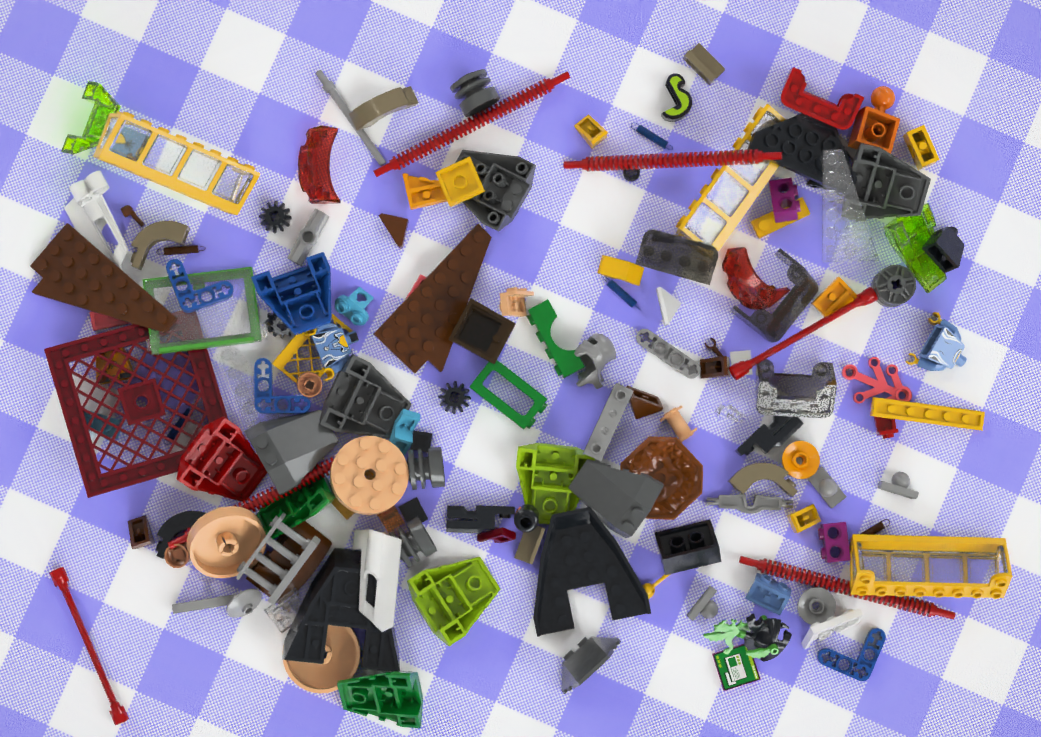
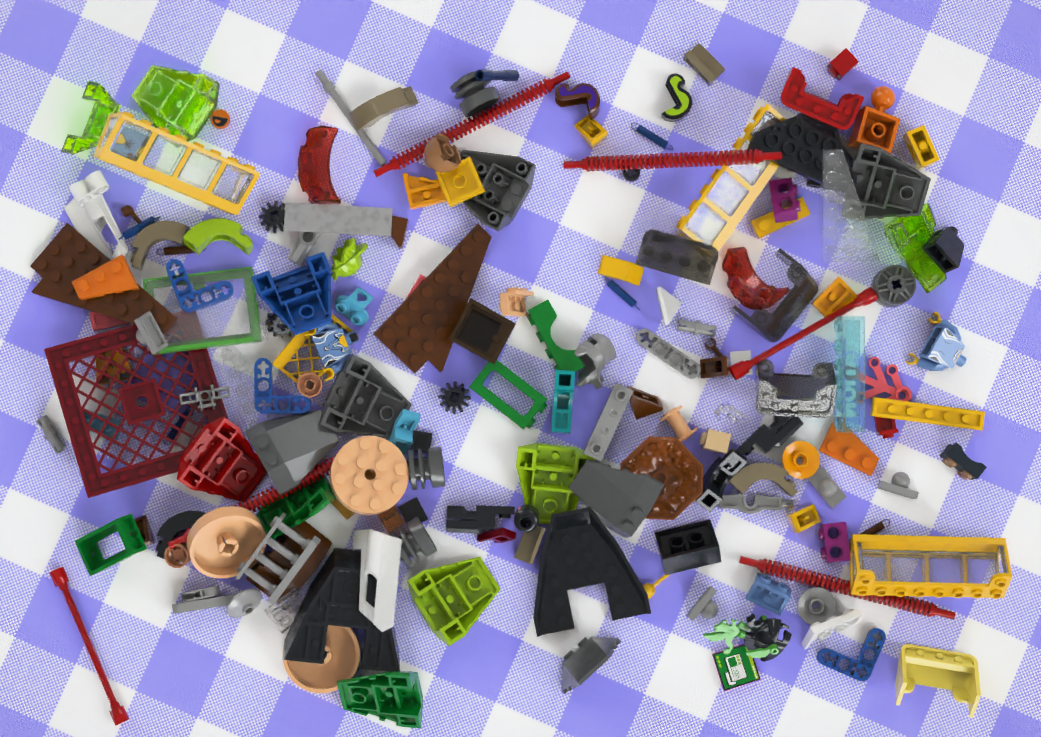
none -> light grey pin [36,415,67,454]
none -> orange wing [72,255,140,300]
none -> green piece [75,513,147,576]
none -> blue piece [118,216,160,240]
none -> clear neon green wedge [131,65,220,147]
none -> light grey tile [134,311,169,355]
none -> light grey piece [179,384,231,411]
none -> light grey piece [181,586,220,602]
none -> lime arch [183,218,253,255]
none -> orange tile [210,109,230,129]
none -> flat silver sticker [284,202,393,237]
none -> lime hair [331,238,368,282]
none -> medium nougat cylinder [424,133,461,173]
none -> dark blue piece [475,69,519,81]
none -> teal arch [551,370,575,434]
none -> reddish brown animal [555,83,600,120]
none -> light grey pin [677,318,717,337]
none -> black arch [695,448,747,512]
none -> tan brick [699,429,731,454]
none -> orange wing [819,416,879,476]
none -> red brick [827,48,859,81]
none -> clear light blue brick [834,316,865,433]
none -> light yellow windscreen [895,644,981,718]
none -> black brick [940,443,987,480]

